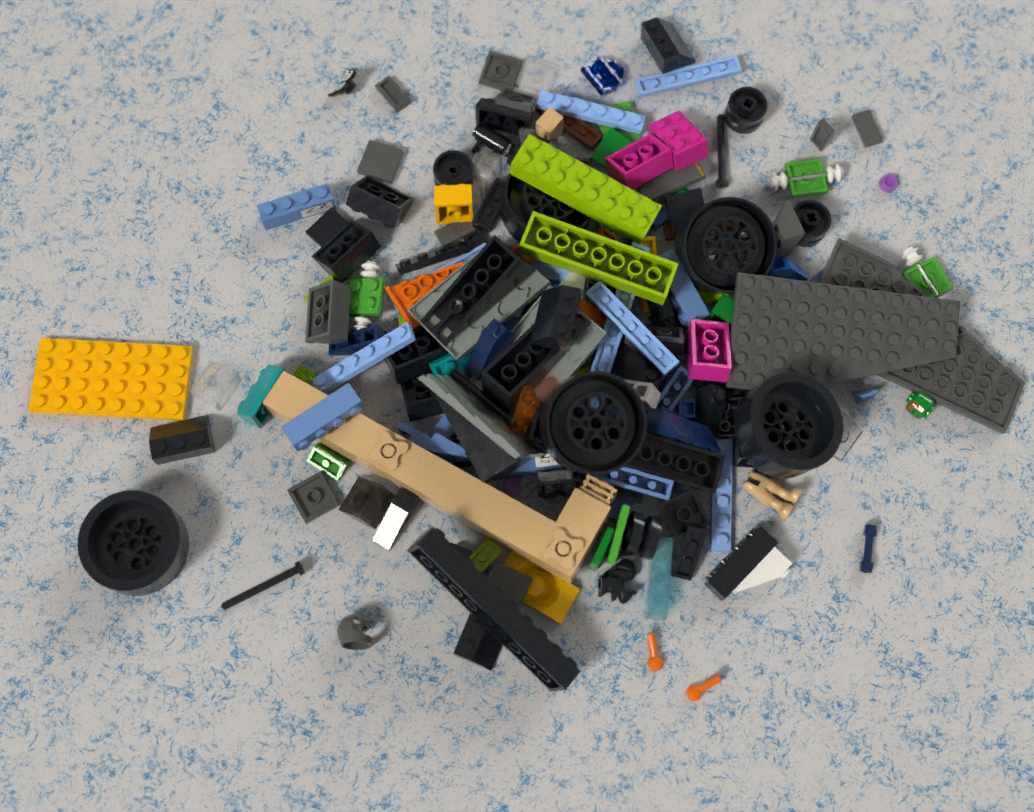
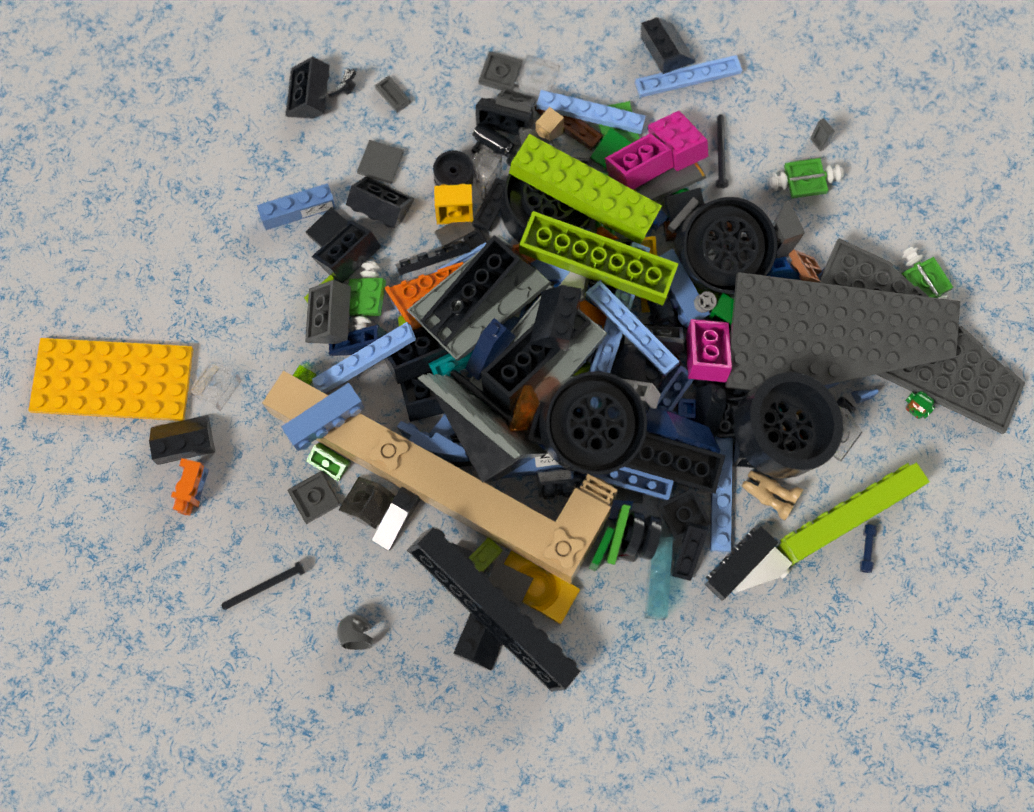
black wheel [77,490,189,596] -> none
teal slope [237,364,285,429] -> none
medium lavender tile [503,476,522,497] -> none
clear blue slope [580,55,624,96] -> none
black animal [598,559,637,604] -> none
orange bar [647,632,664,671] -> none
orange bar [686,674,722,701] -> none
black wheel [724,87,768,134] -> none
black wheel [793,200,832,247] -> none
dark grey tile [852,110,883,148] -> none
medium lavender tile [879,174,899,193] -> none
none -> orange hips [171,458,209,516]
none -> black slope [285,56,330,119]
none -> flat silver tile [668,197,698,233]
none -> light grey wheel [694,291,717,313]
none -> lime brick [777,462,930,567]
none -> nougat plate [789,249,822,283]
none -> black tile [837,396,856,415]

